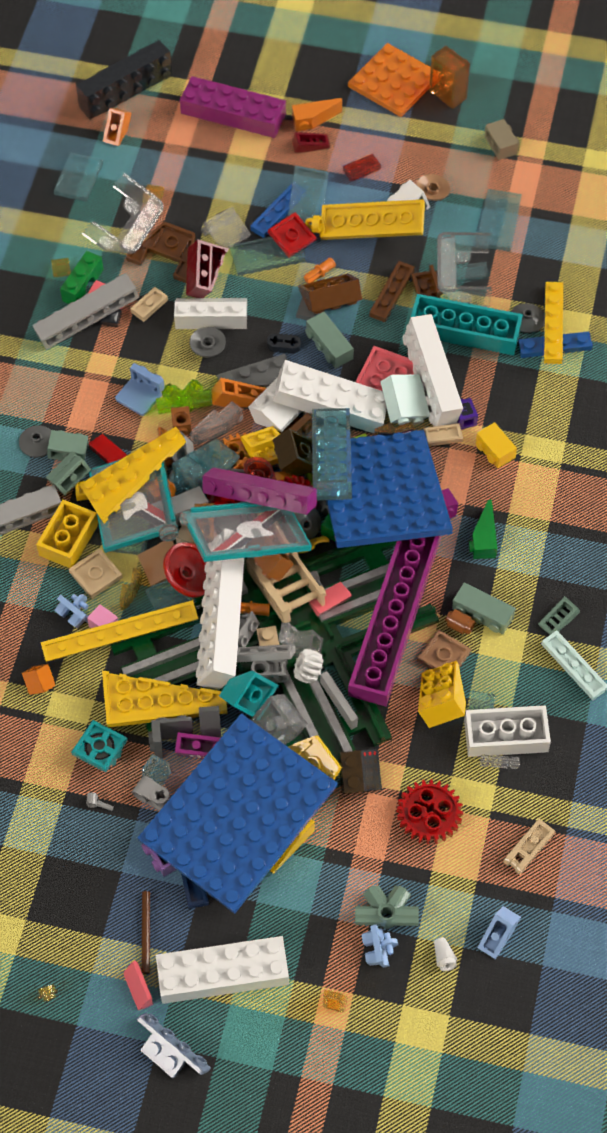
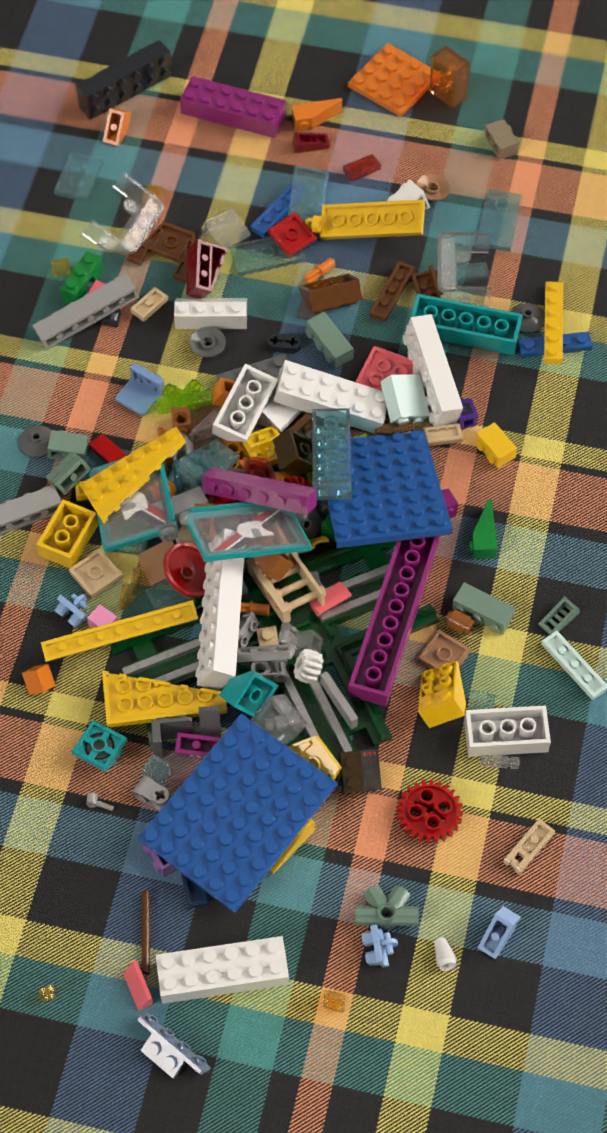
none -> white slope [212,364,279,442]

